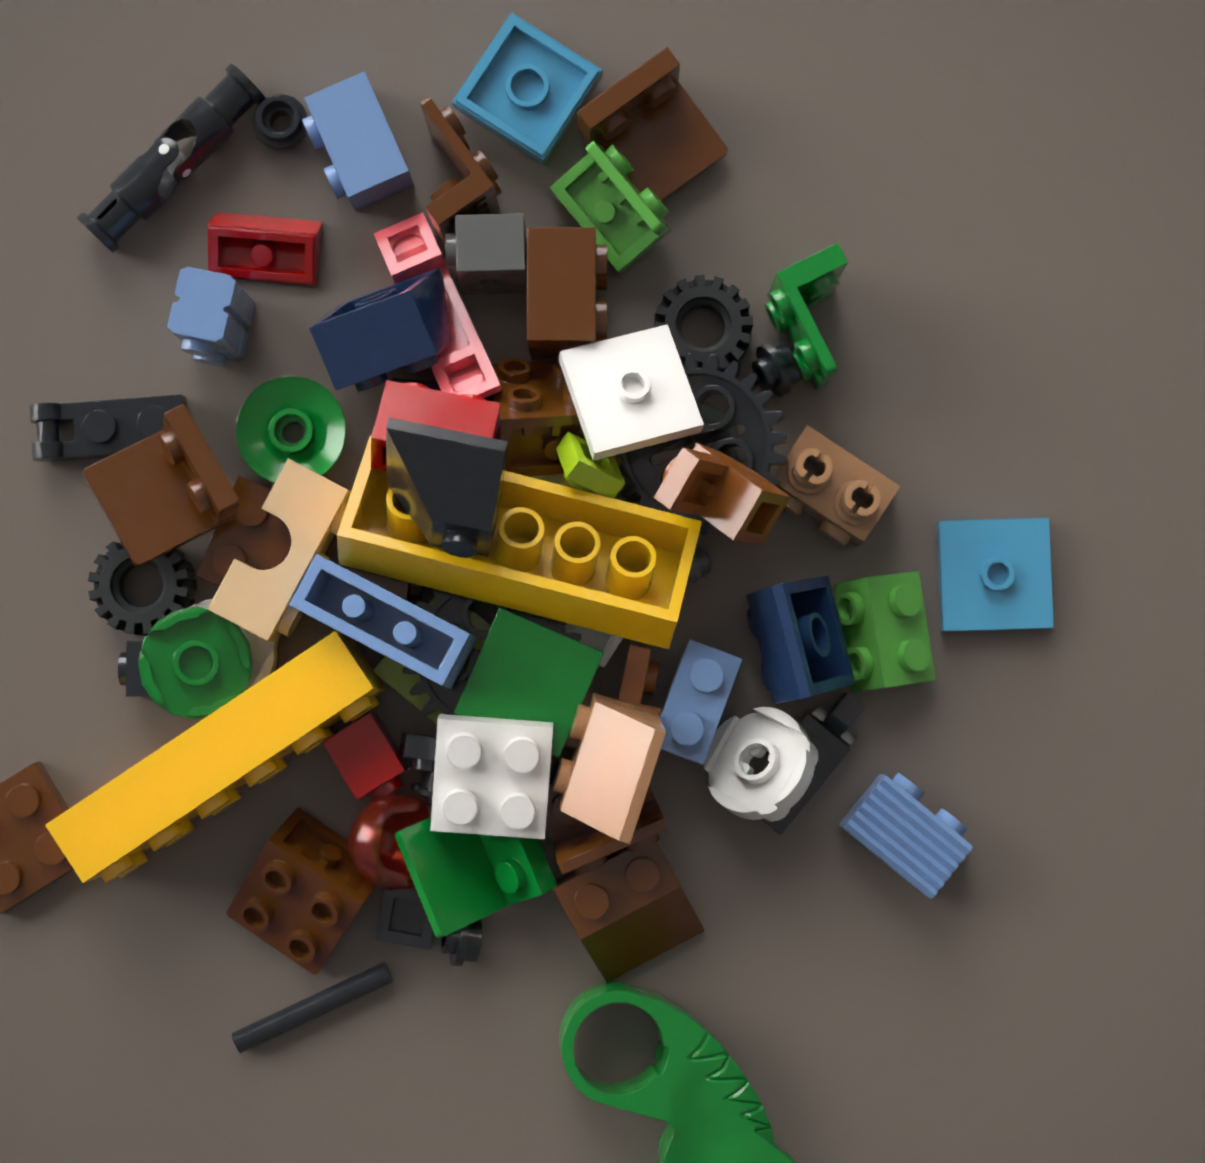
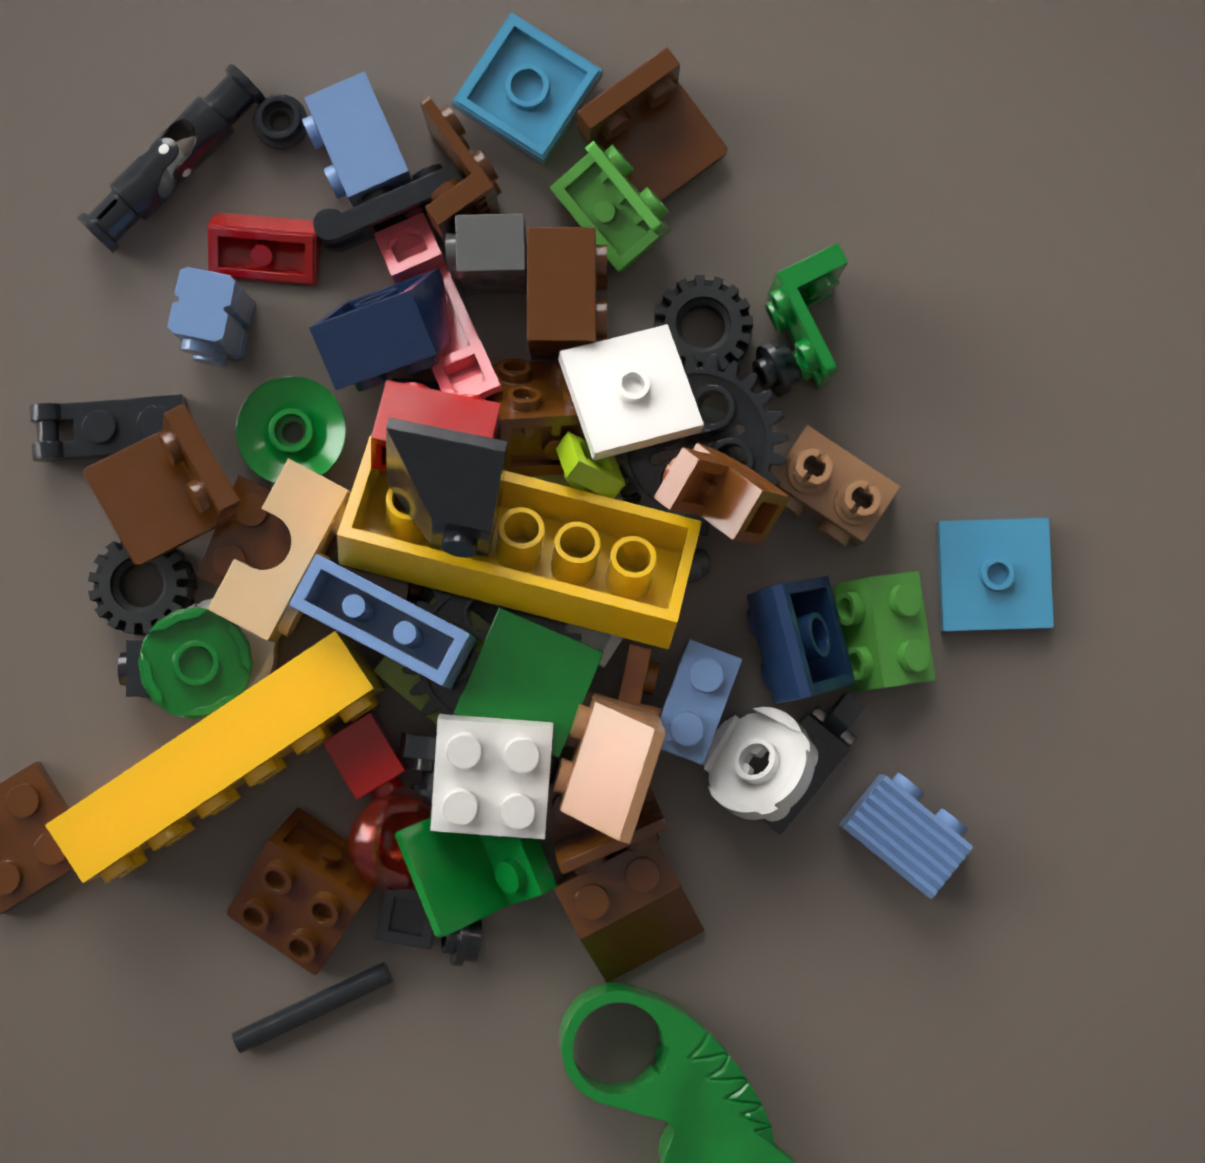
none -> black plate [313,164,462,253]

